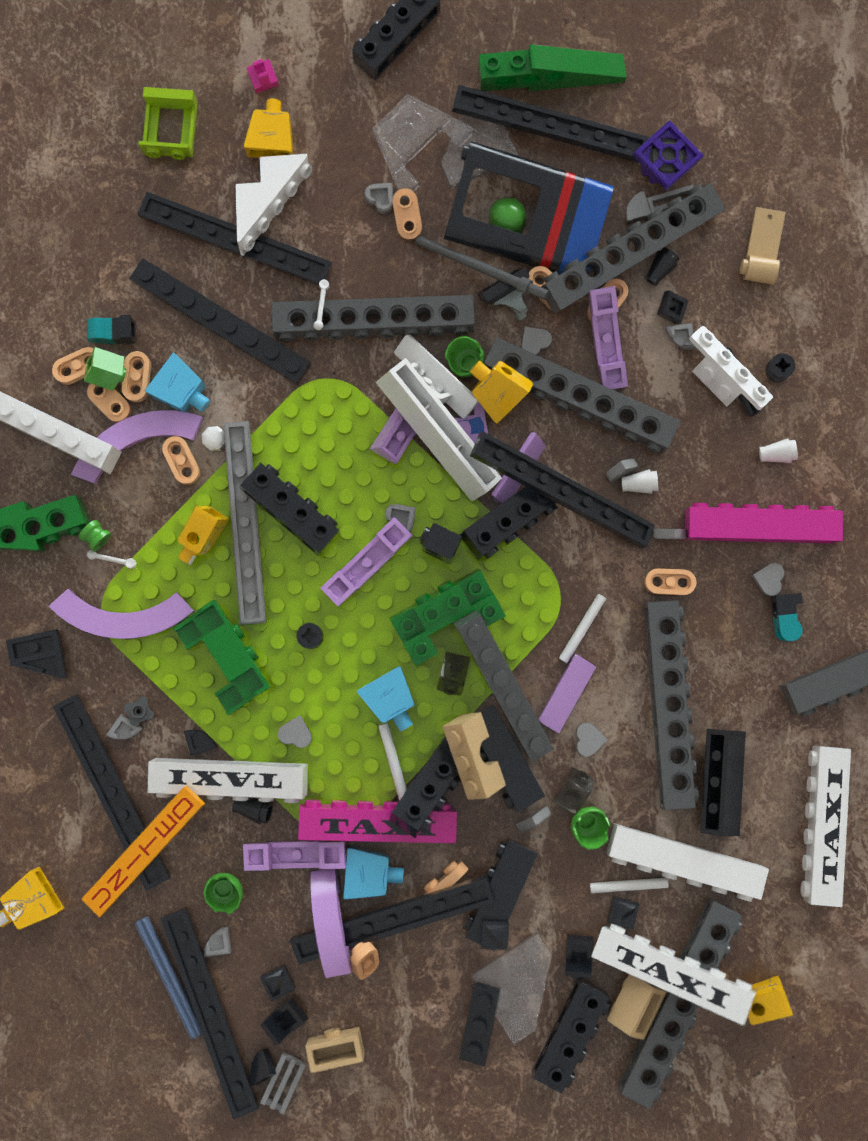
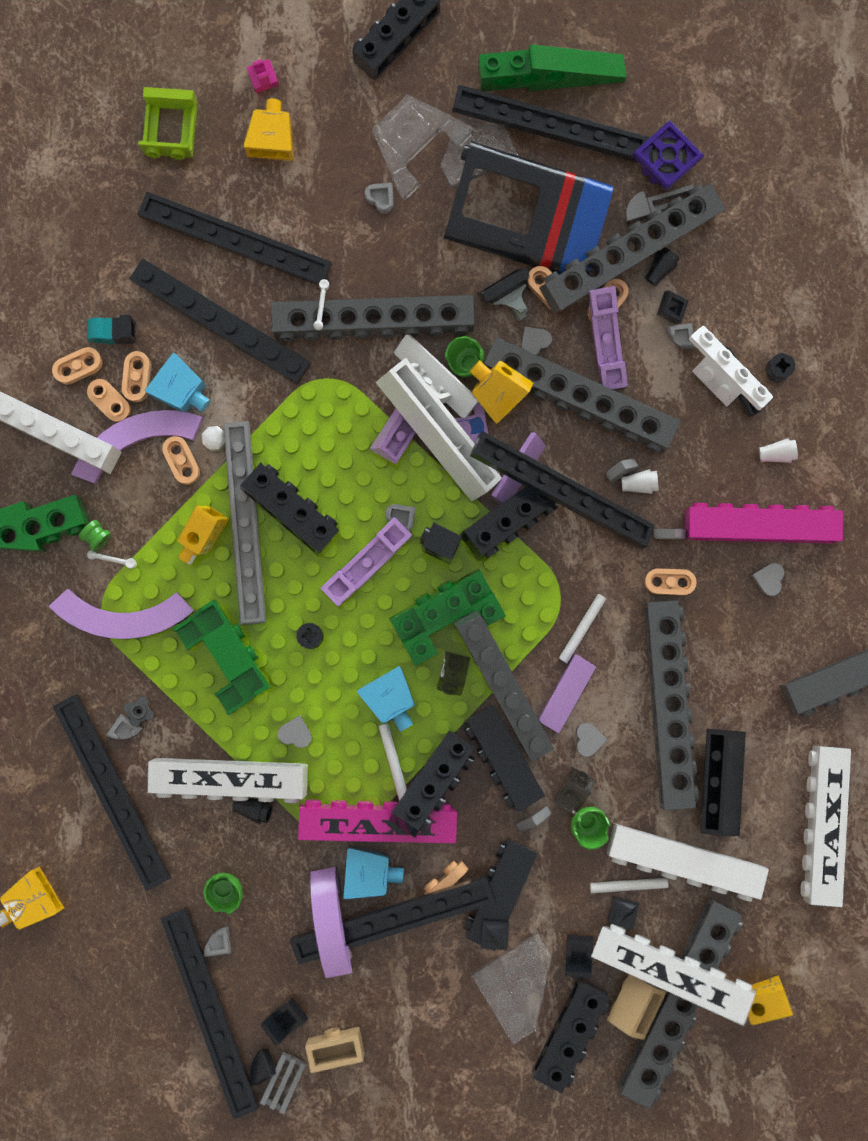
black wing [6,629,68,679] -> none
light orange tile [81,785,205,917] -> none
bright green brick [84,347,126,391] -> none
sand blue axle [135,917,202,1039] -> none
black tile [184,730,217,756] -> none
white slope [236,154,312,256] -> none
lavender slope [243,840,346,871] -> none
black tile [260,964,296,1001] -> none
light nougat plate [350,942,379,980] -> none
light nougat plate [393,188,422,240] -> none
dark grey bar [415,235,550,300] -> none
tan arch [442,712,506,800] -> none
black plate [459,981,501,1066] -> none
bright green hair [489,197,526,234] -> none
tan door [739,207,786,285] -> none
leg [770,593,803,642] -> none

